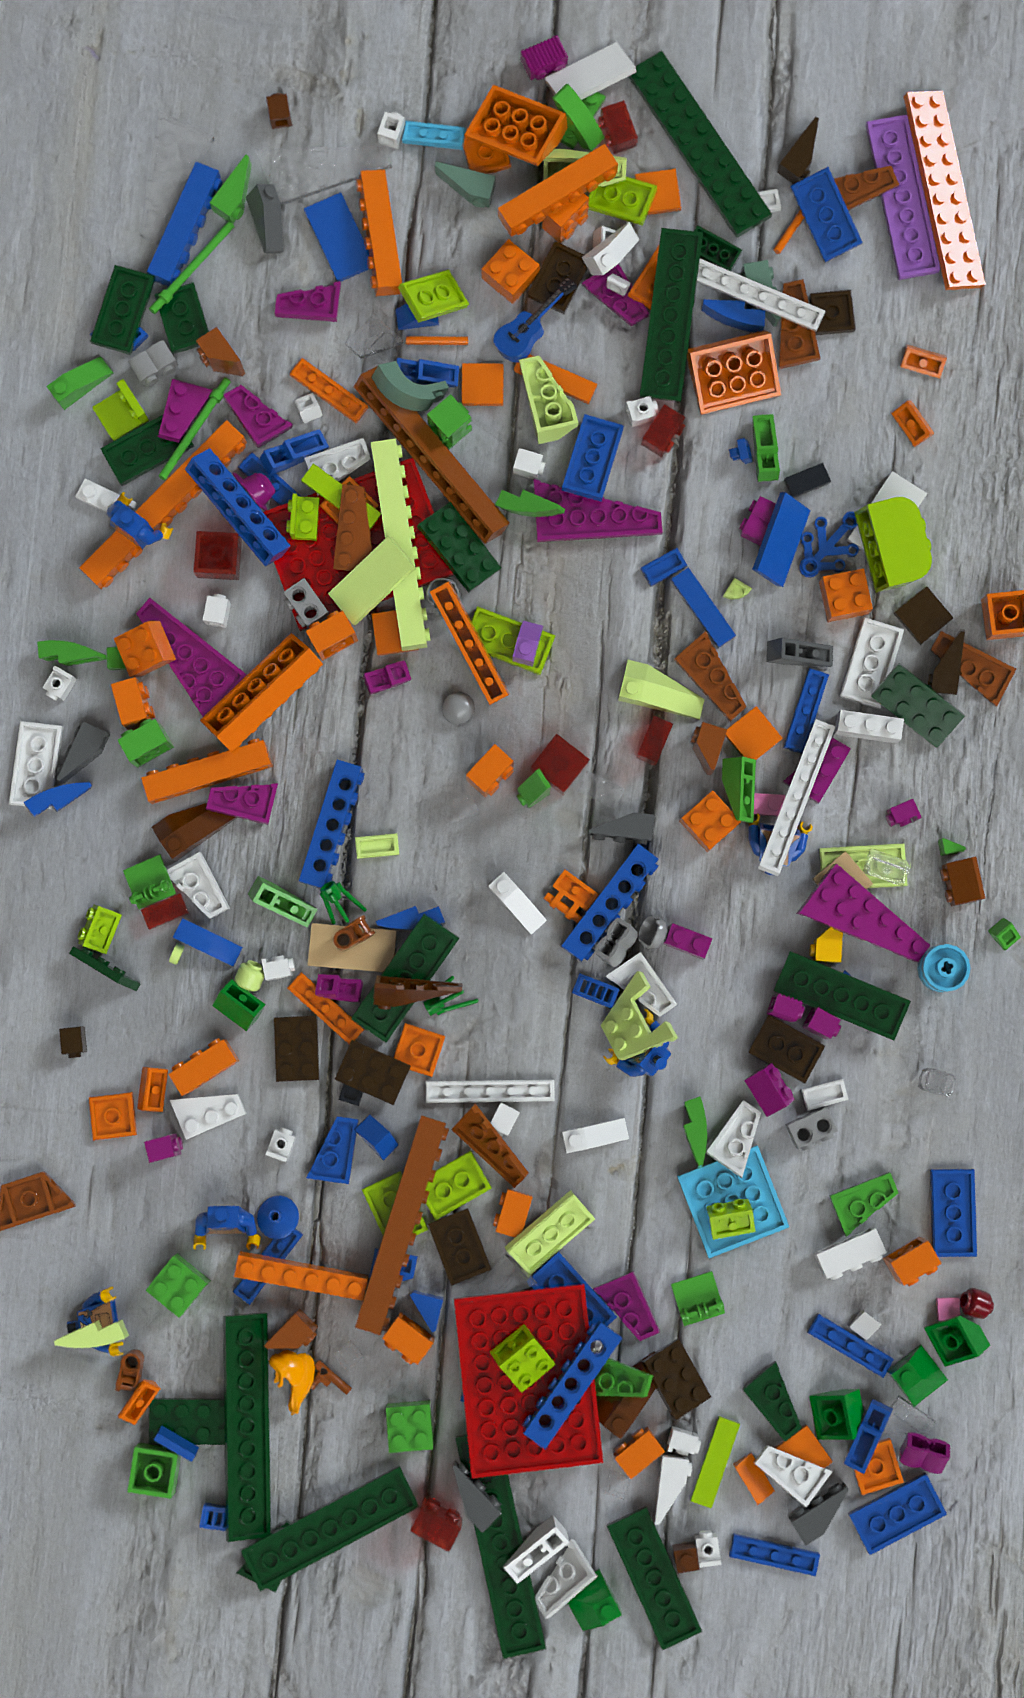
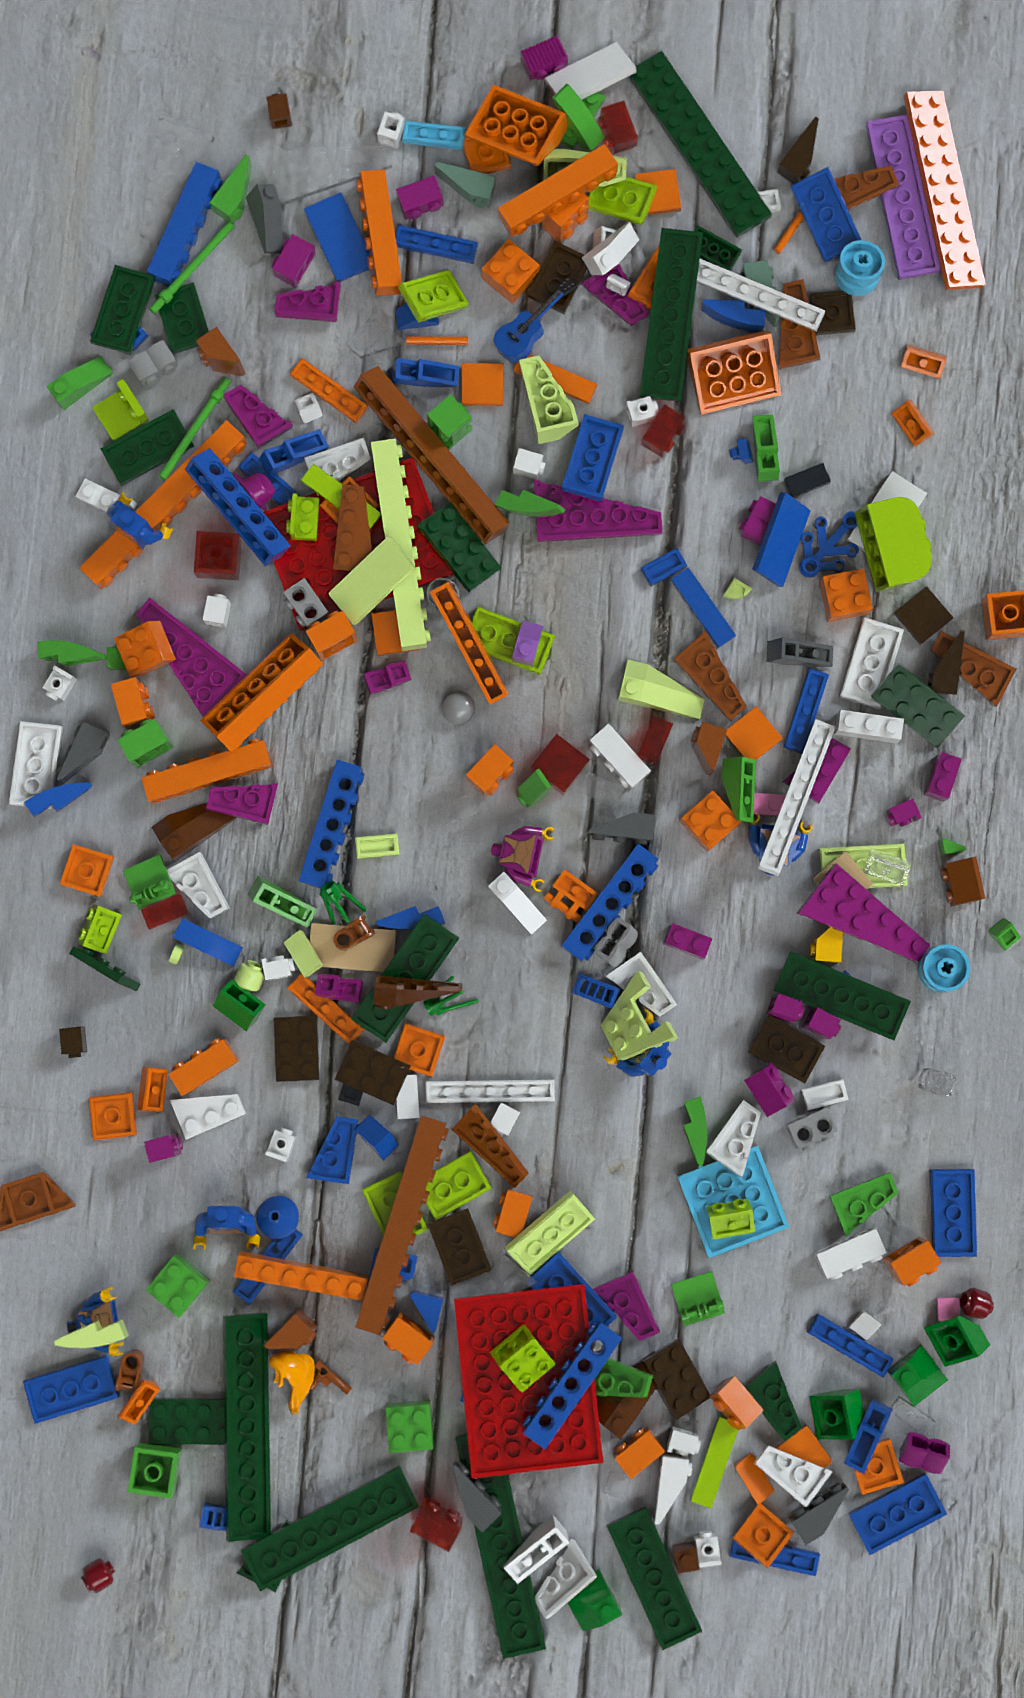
blue tile [154,1425,199,1462] -> none
magenta wing [158,379,213,443] -> none
sand green arch [372,361,449,411] -> none
white slope [562,1118,629,1153] -> none
light grey hair [638,915,668,949] -> none
none -> blue tile [23,1354,120,1424]
none -> orange plate [60,844,115,897]
none -> dark red head [81,1558,115,1593]
none -> magenta brick [272,234,316,288]
none -> yellowish green tile [283,930,323,978]
none -> blue tile [395,225,478,264]
none -> magenta brick [396,175,444,220]
none -> white tile [397,1075,420,1119]
none -> magenta torso [491,826,555,892]
none -> white brick [589,724,651,790]
none -> orange brick [709,1376,763,1430]
none -> orange plate [732,1503,794,1569]
none -> medium azure wheel [834,240,885,296]
none -> magenta brick [924,752,962,802]

